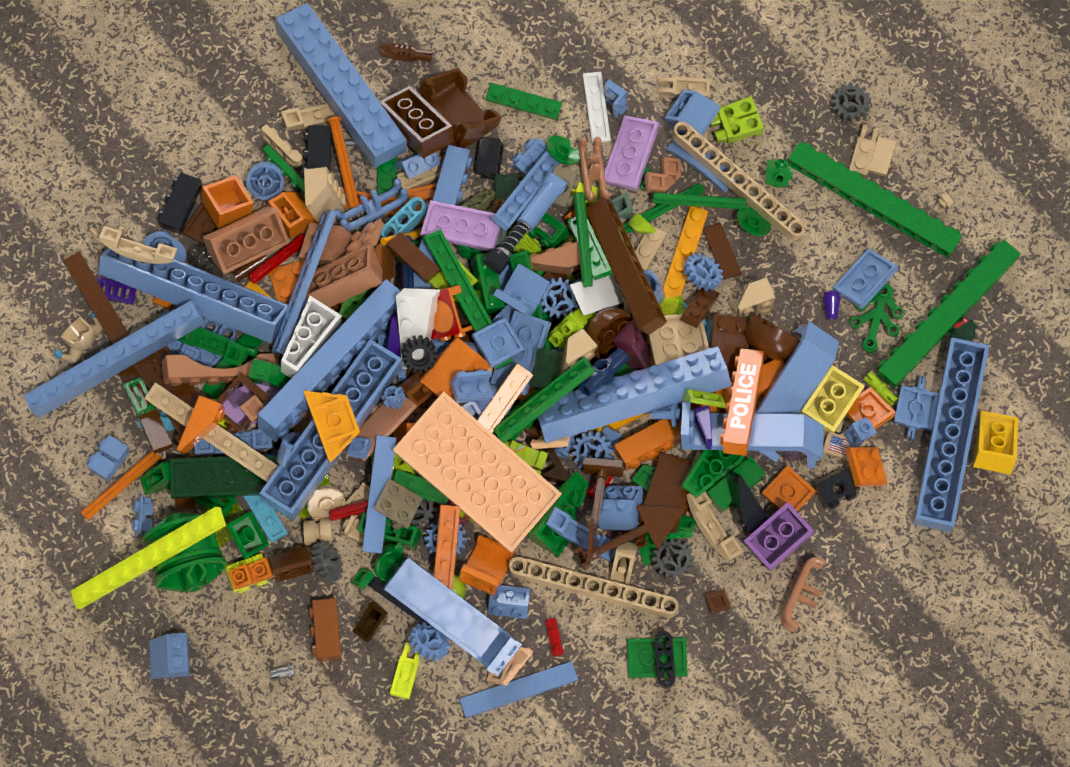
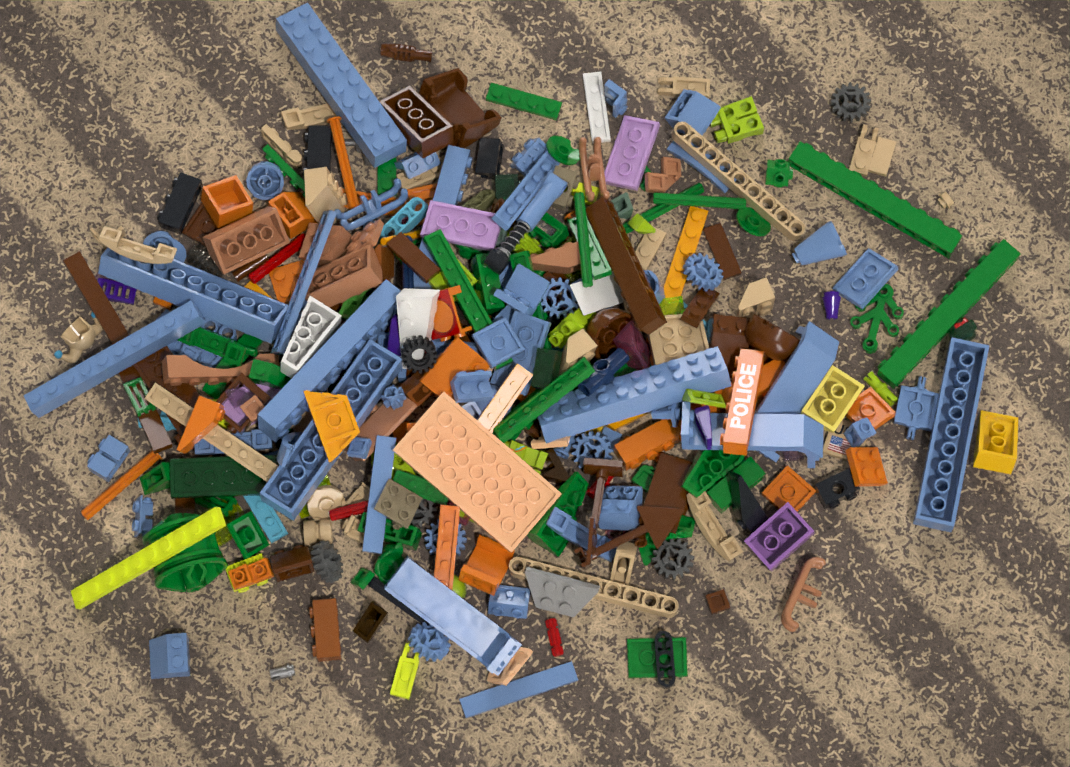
none -> light grey wing [525,567,600,617]
none -> medium blue cone [792,221,847,266]

